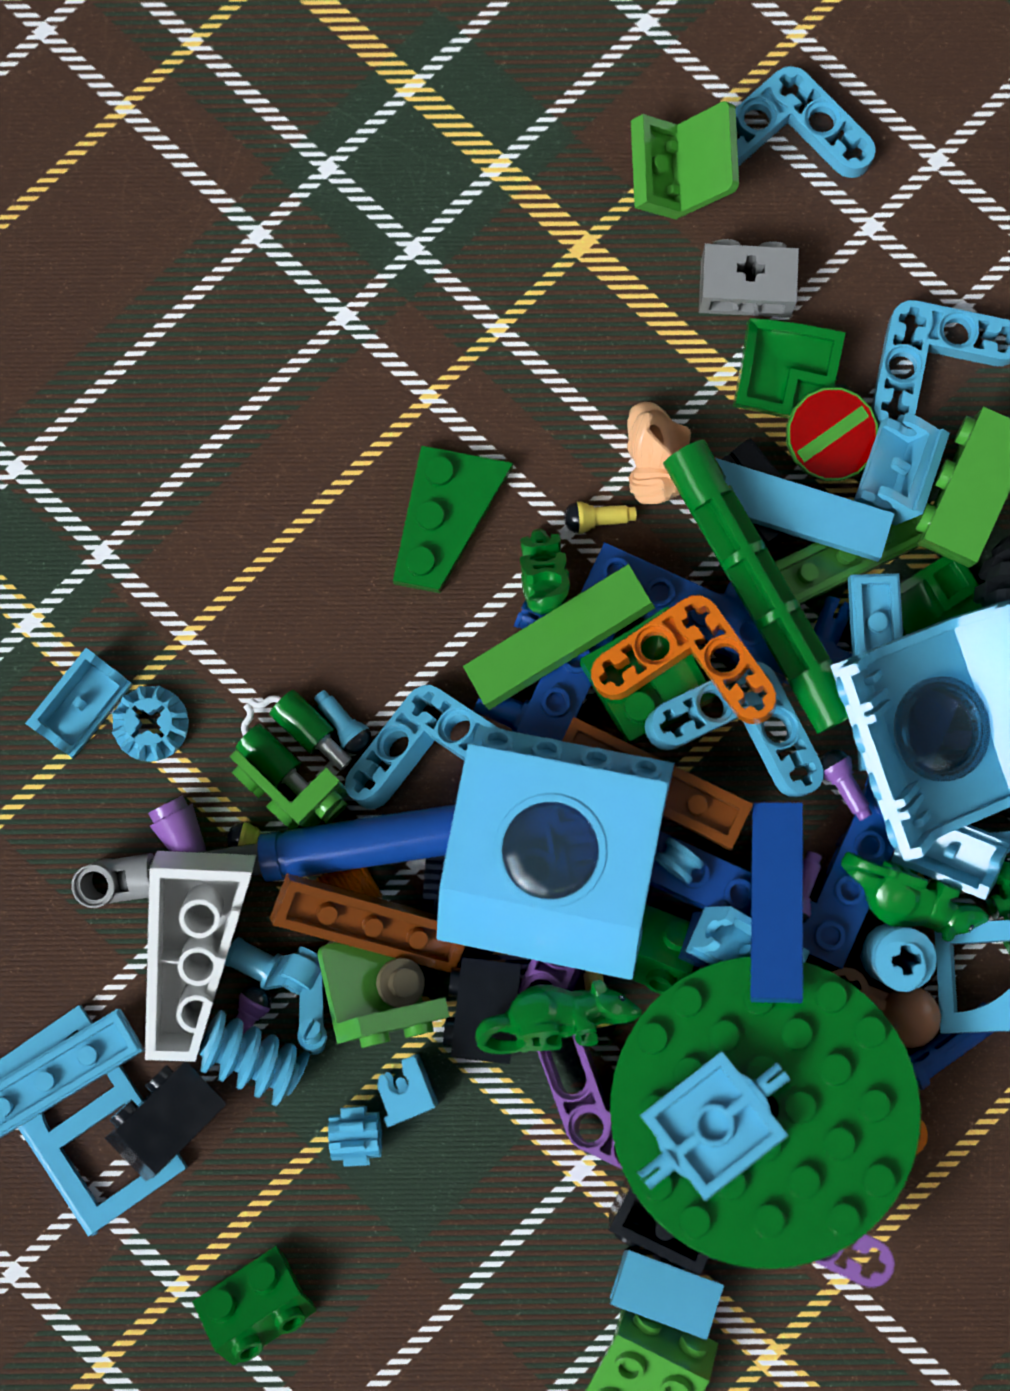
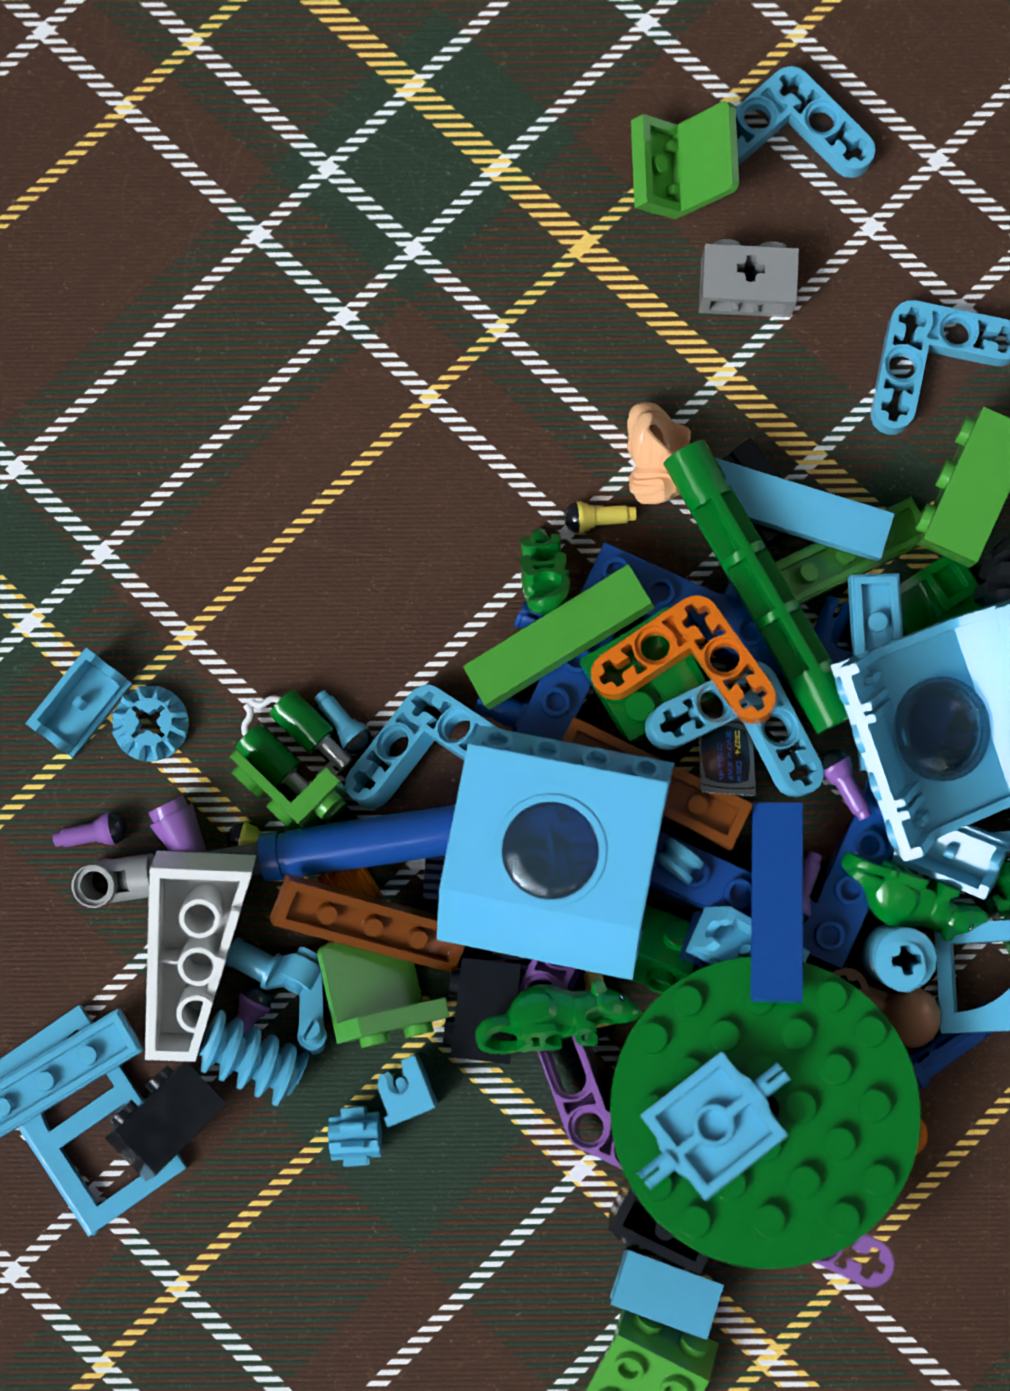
green bracket [192,1246,316,1365] -> none
dark tan plate [376,958,425,1008] -> none
green wing [393,446,513,593] -> none
green plate [733,318,845,419] -> none
red piece [786,387,878,481] -> none
medium azure hinge [854,413,950,525] -> none
none -> medium lavender piece [53,812,127,847]
none -> black sticker [698,714,756,796]

